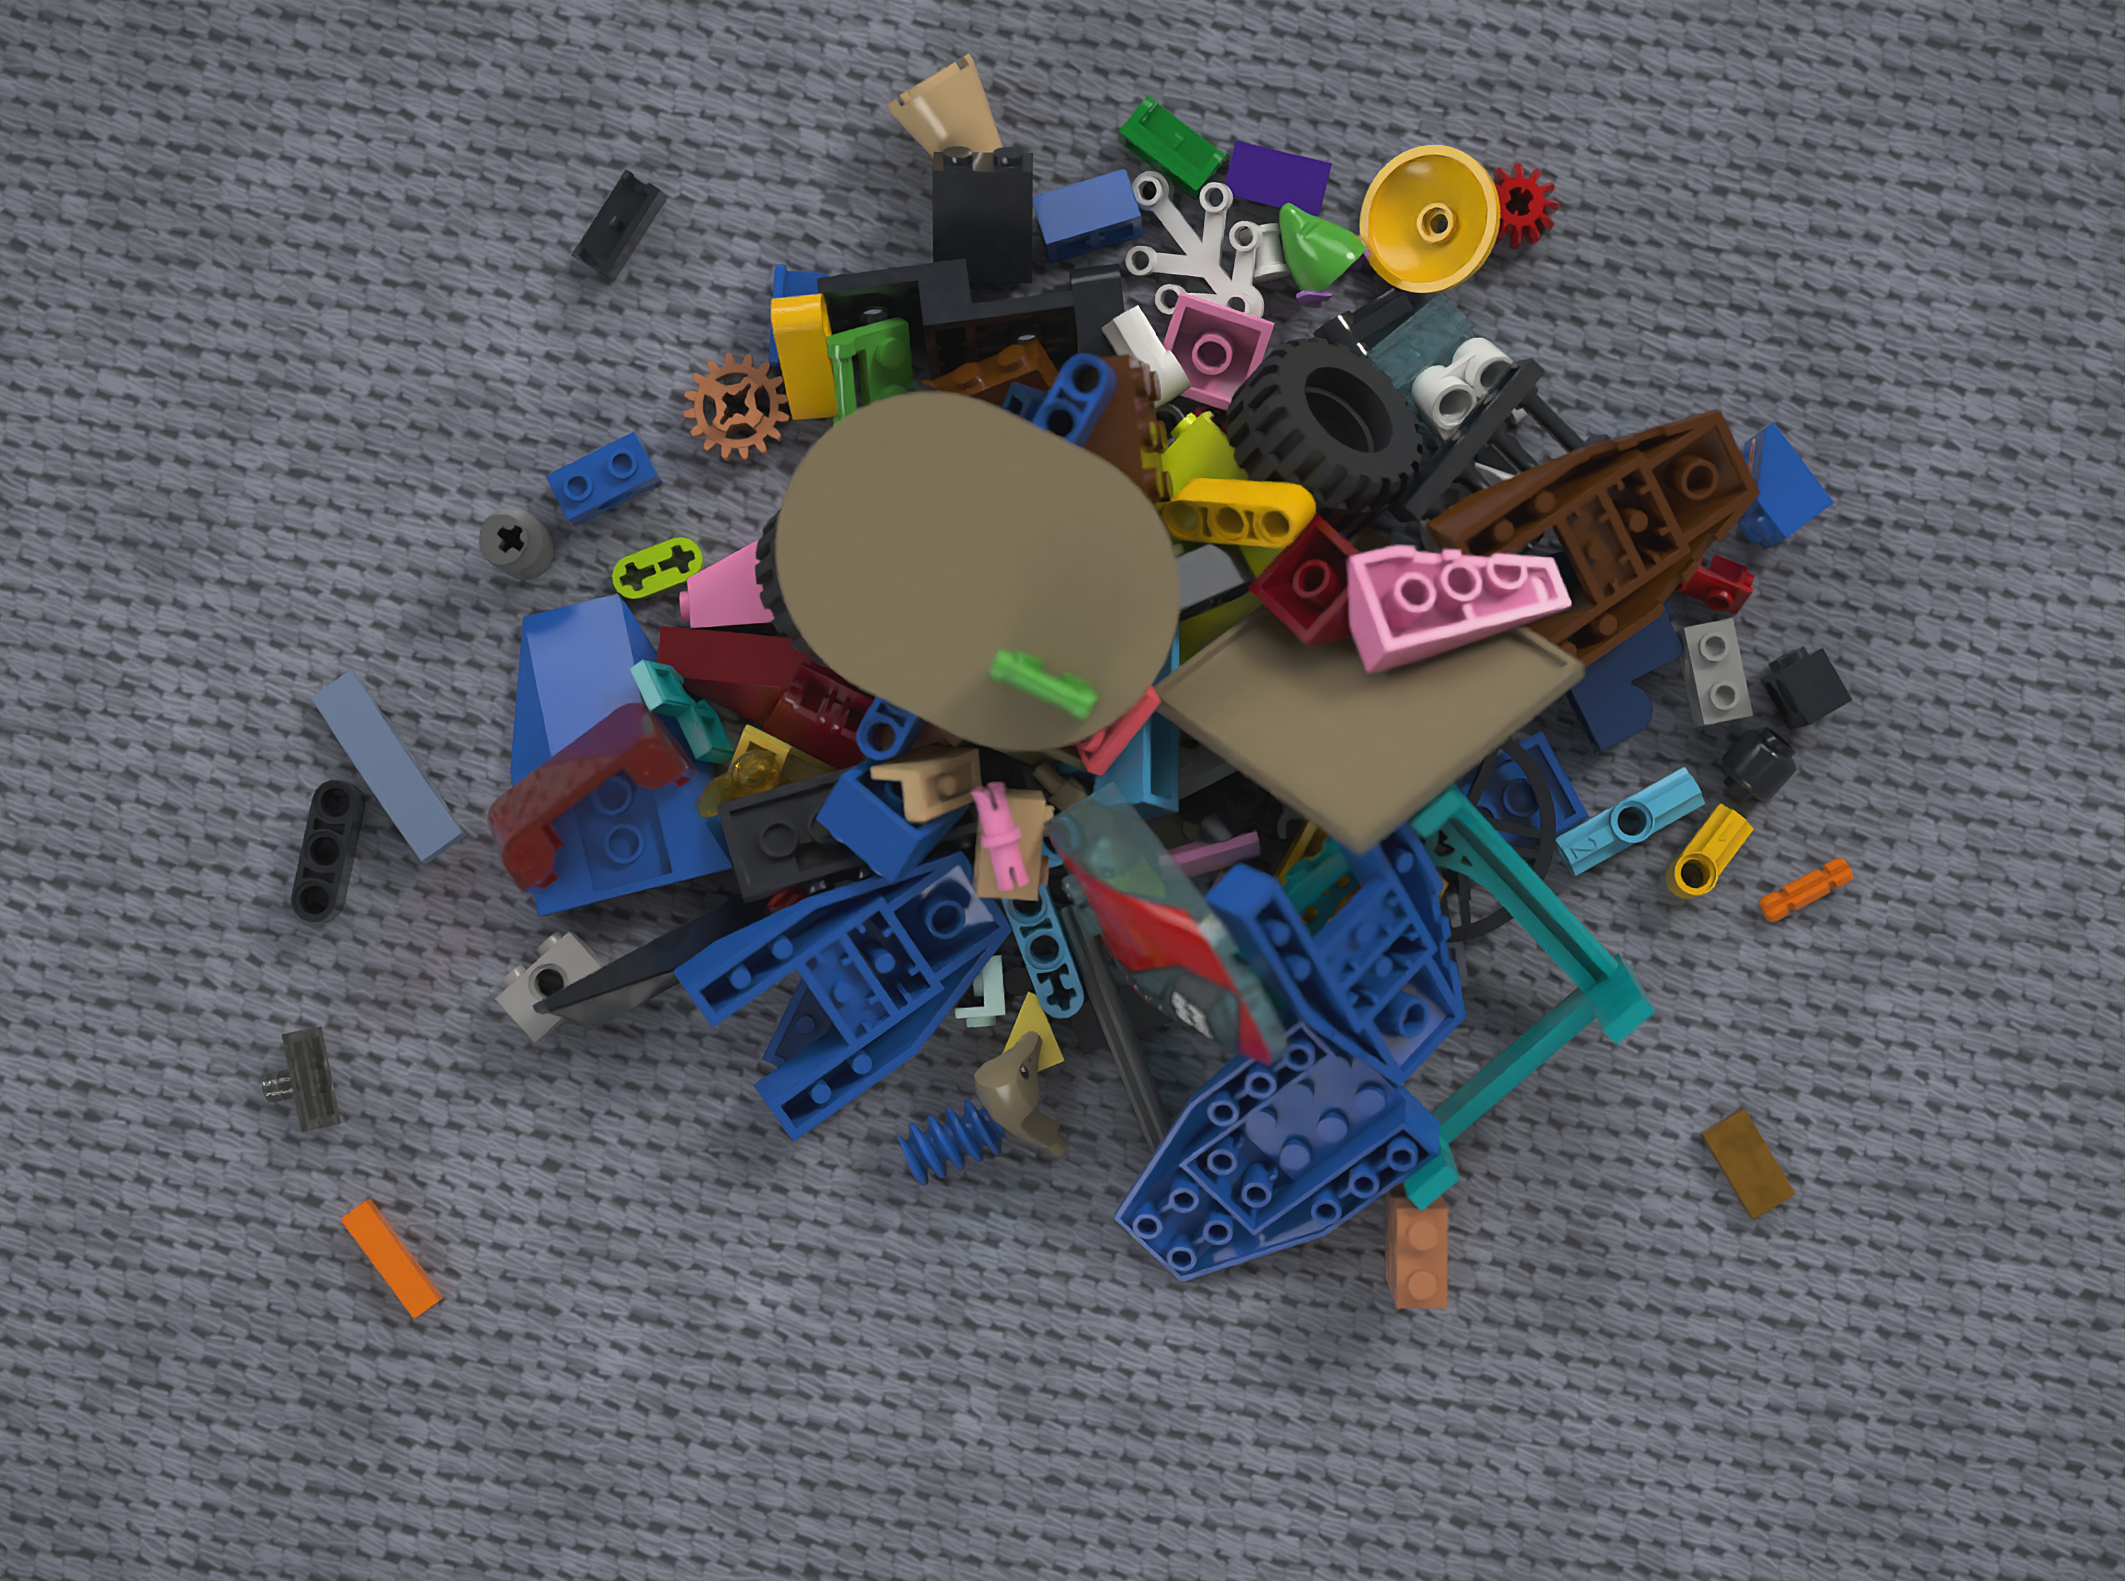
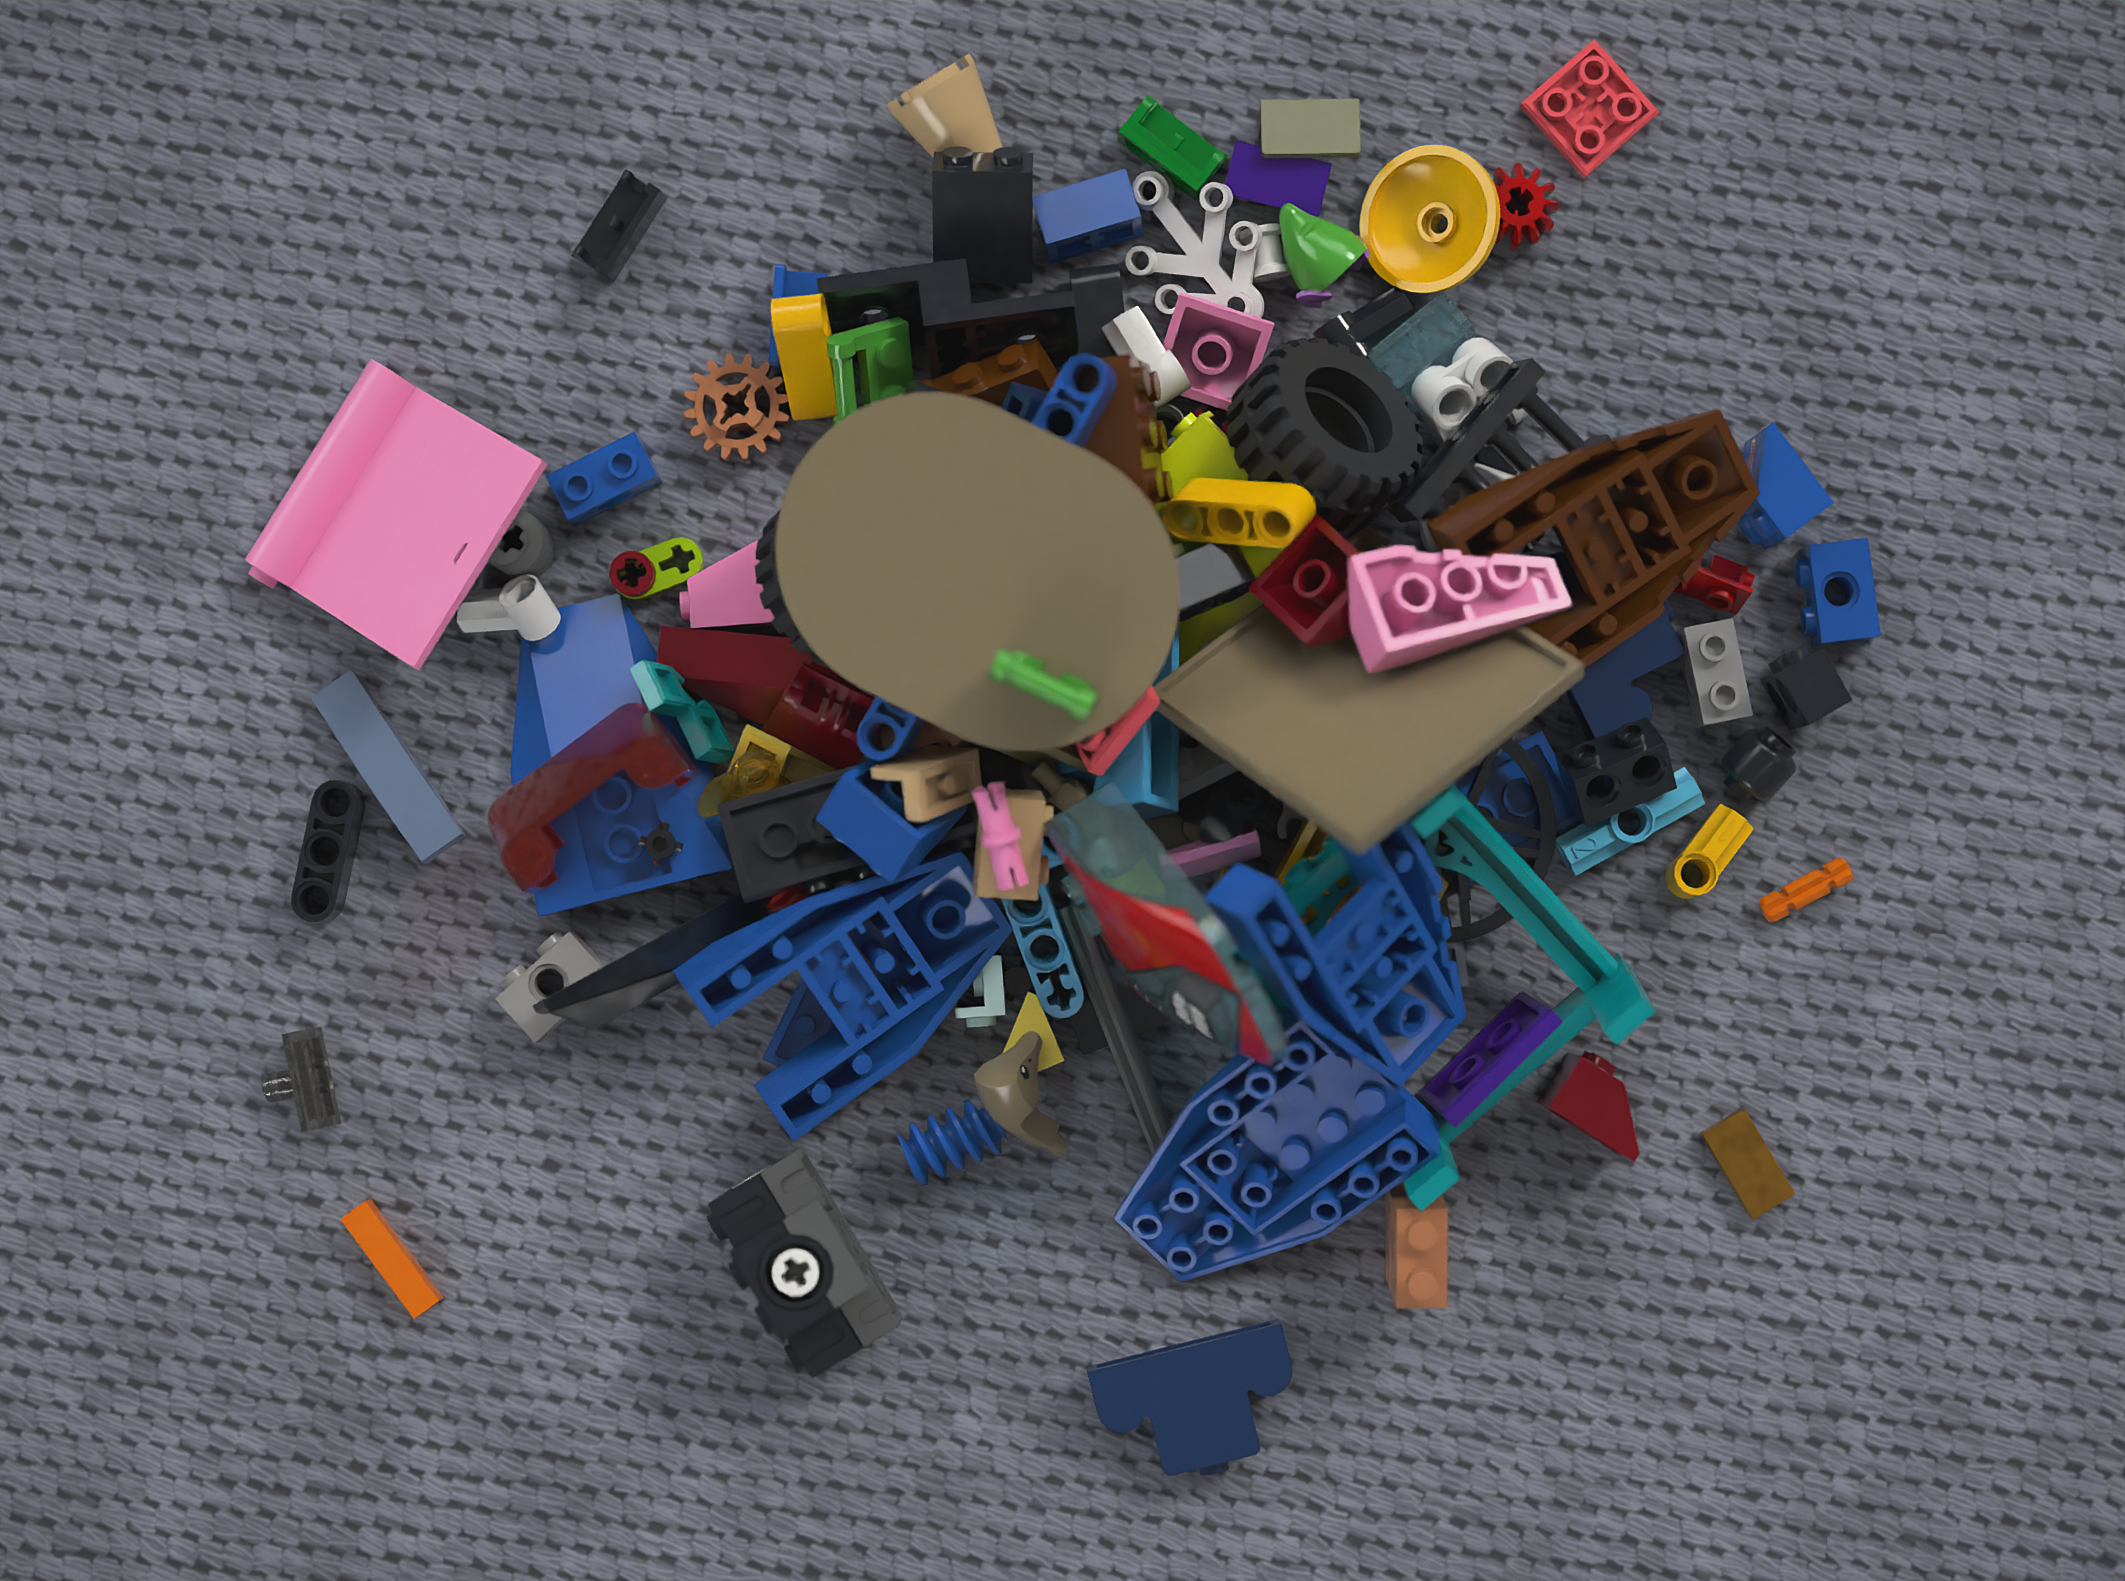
none -> bright pink door [244,359,548,671]
none -> white piece [457,574,561,641]
none -> dark red bush [609,551,656,597]
none -> black piece [639,822,683,866]
none -> piece [706,1146,903,1379]
none -> dark blue brick [1087,1319,1292,1476]
none -> olive panel [1258,99,1361,158]
none -> dark purple tile [1418,992,1563,1128]
none -> coral tile [1519,39,1659,179]
none -> dark red slope [1536,1050,1640,1162]
none -> black brick [1555,717,1677,827]
none -> blue brick [1794,538,1881,647]

